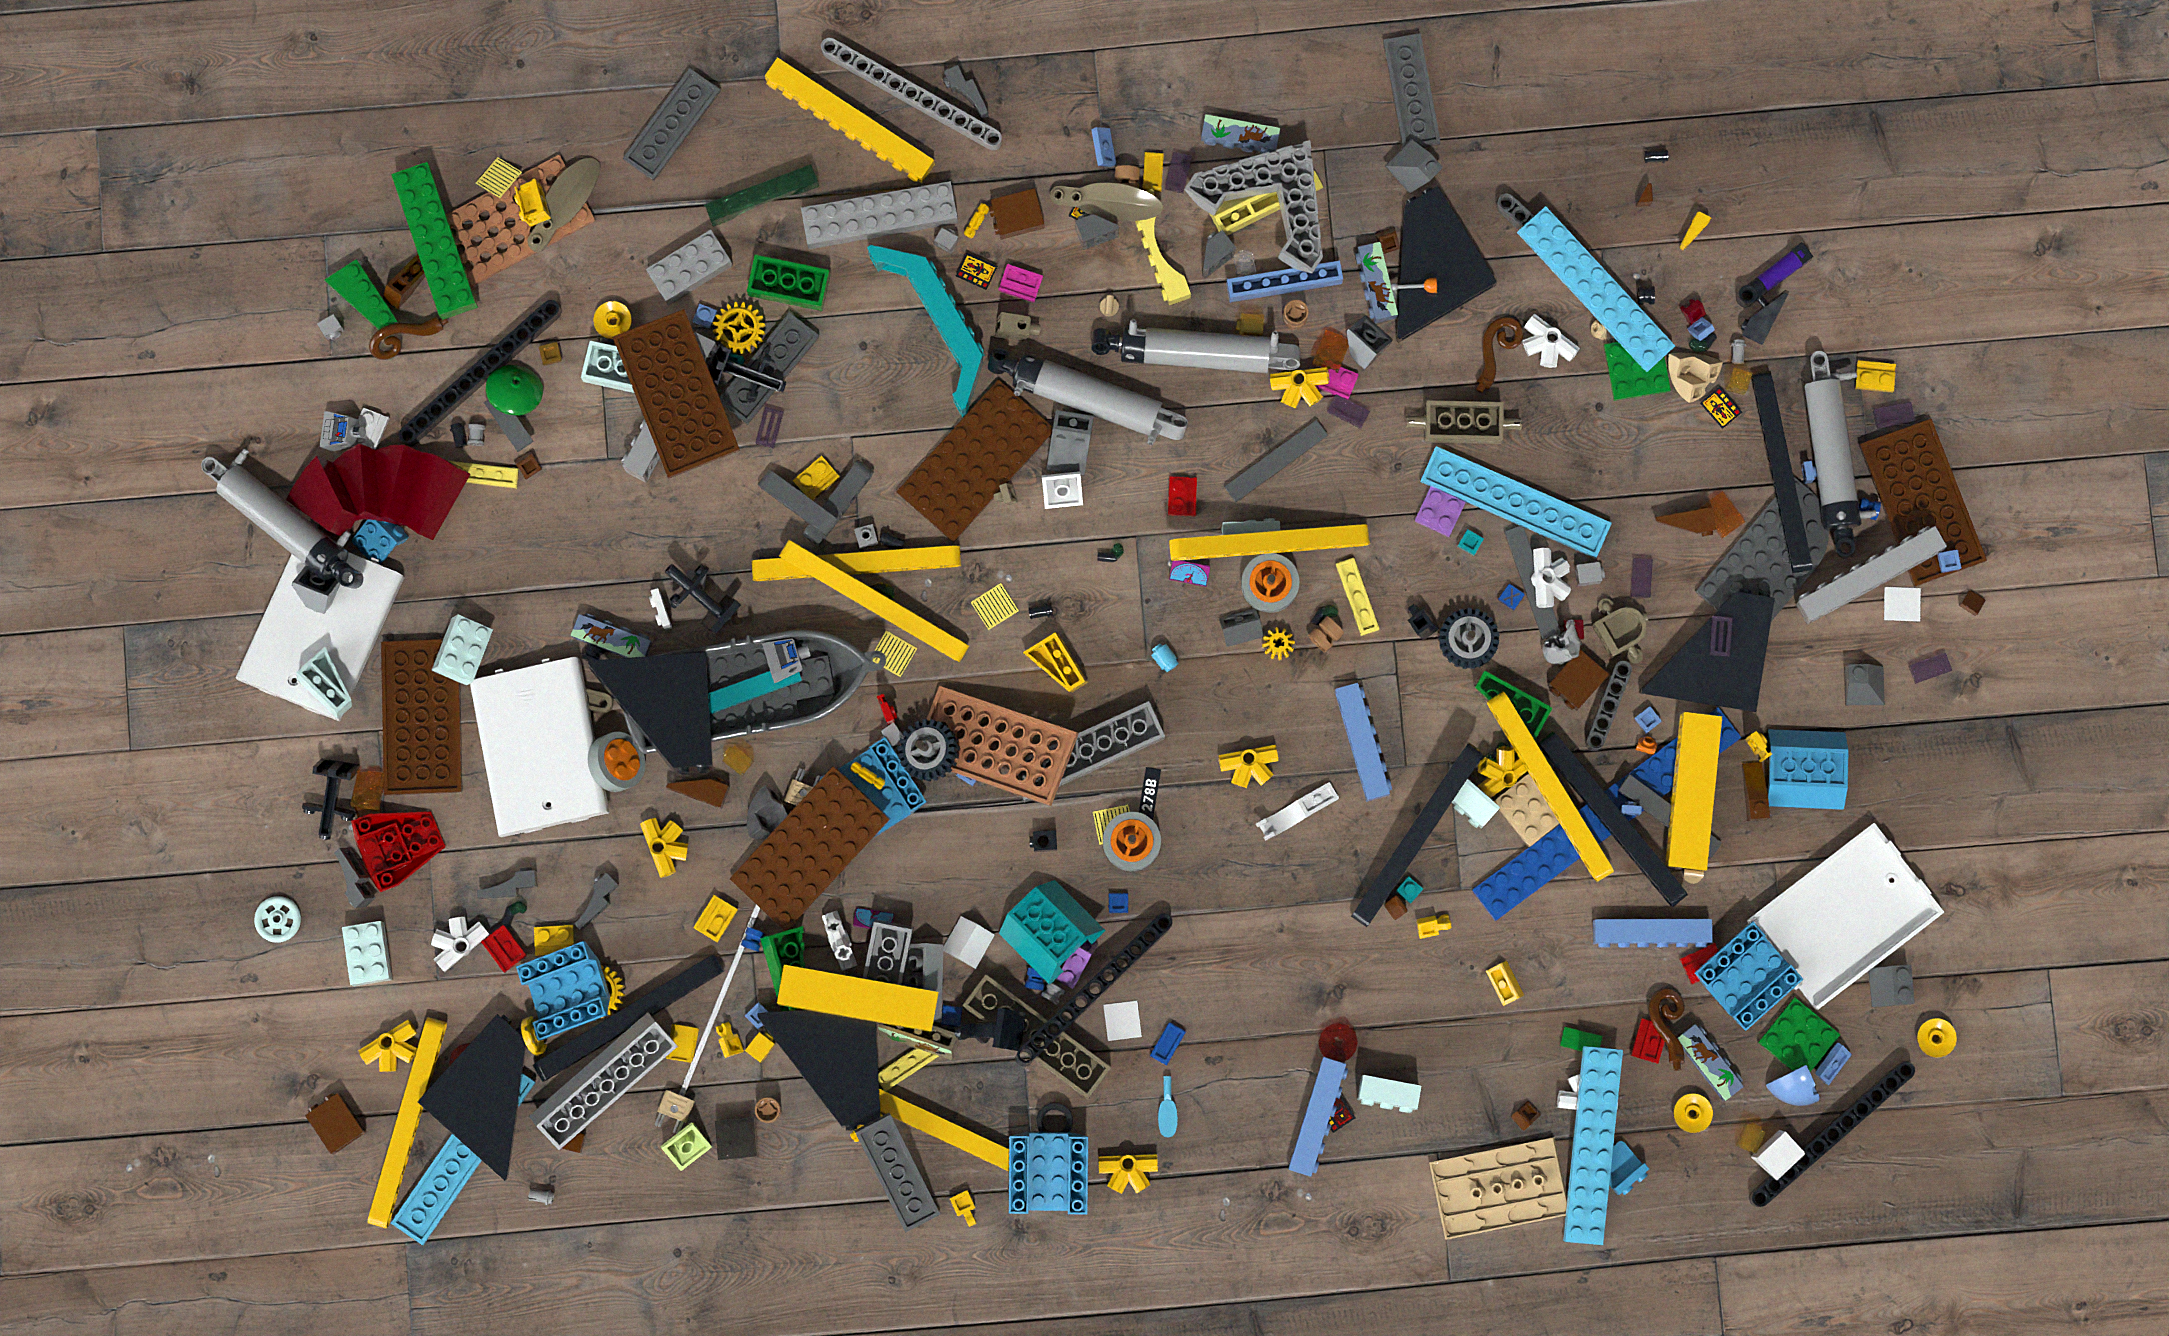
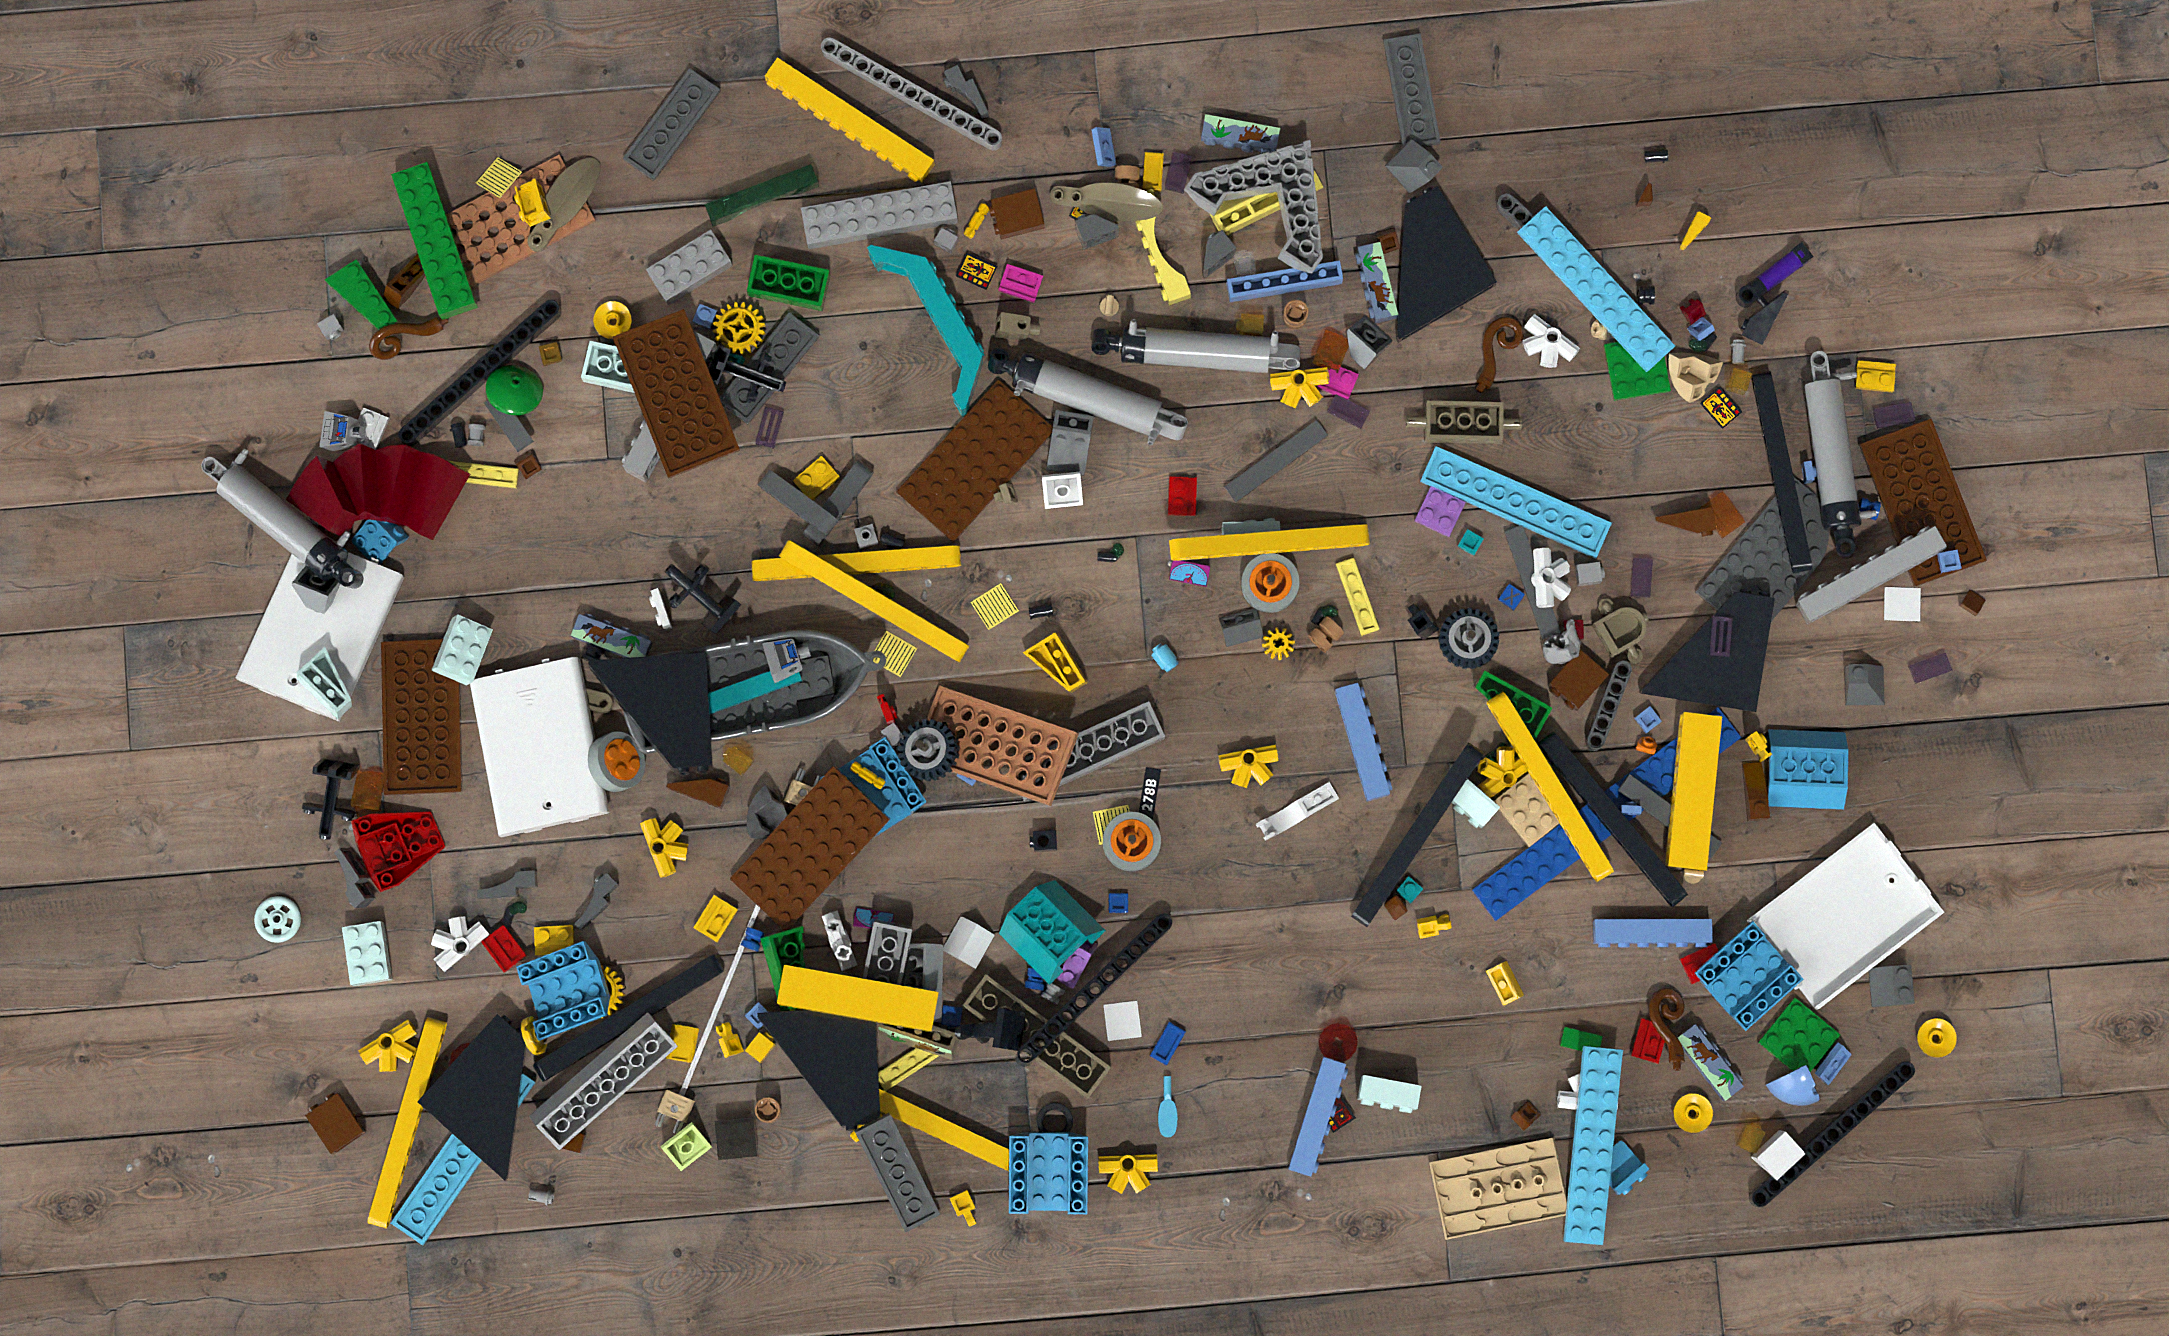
hinge [1391,278,1437,293] -> none

